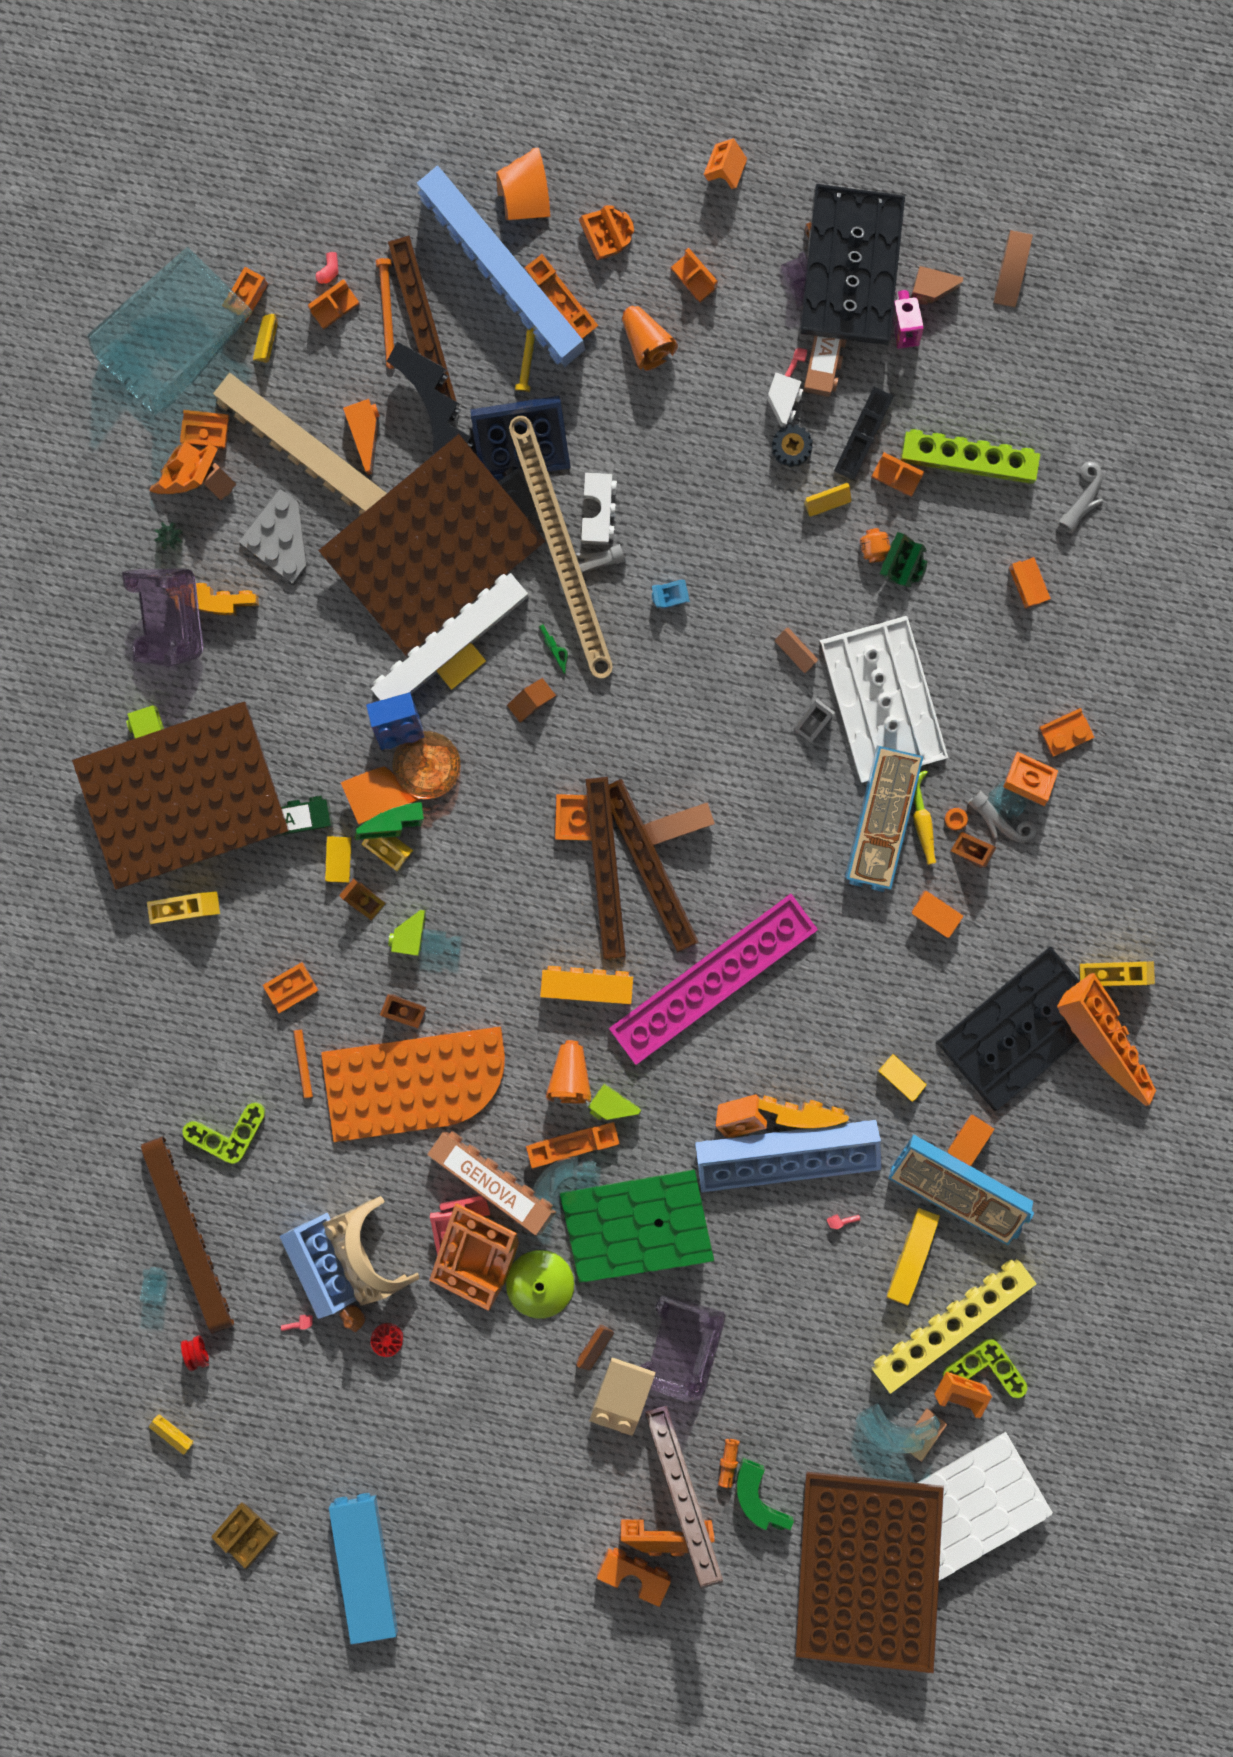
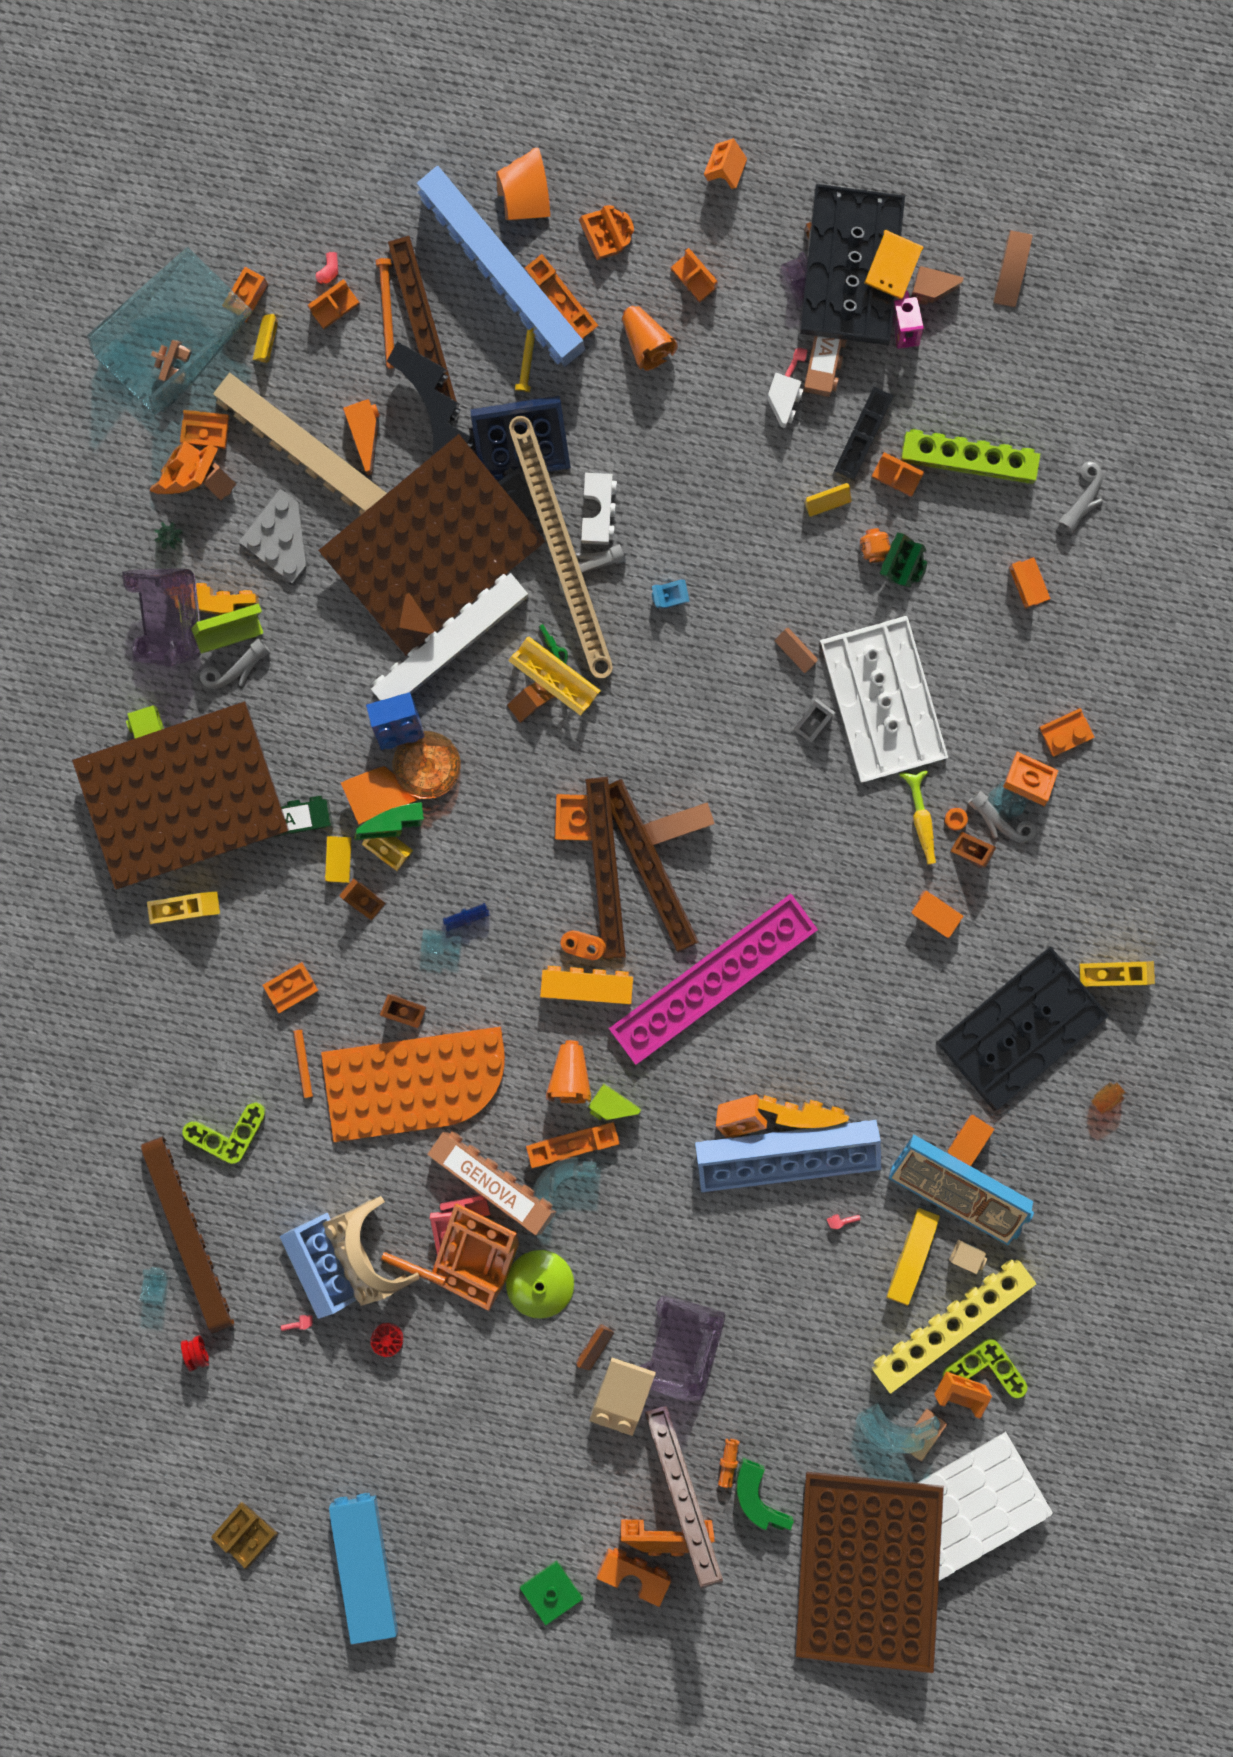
yellow slope [149,1415,193,1455] -> none
dark orange piece [339,1305,366,1332] -> none
lime slope [388,910,426,956] -> none
yellow slope [436,643,486,690] -> none
green piece [560,1169,714,1282] -> none
black wheel [772,424,813,467] -> none
brick [845,745,924,892] -> none
yellow slope [878,1054,926,1102] -> none
orange wedge [1057,973,1156,1106] -> none
none -> nougat hips [151,340,192,382]
none -> lime panel [191,603,263,653]
none -> light grey plant [200,638,270,689]
none -> orange bar [381,1252,447,1286]
none -> dark orange slope [399,593,435,634]
none -> clear blue pin [443,903,490,932]
none -> yellow fence [508,636,600,716]
none -> green plate [520,1560,583,1625]
none -> orange plate [560,930,606,960]
none -> light orange container [864,230,924,300]
none -> tan brick [949,1239,987,1274]
none -> clear orange brick [1091,1082,1126,1115]

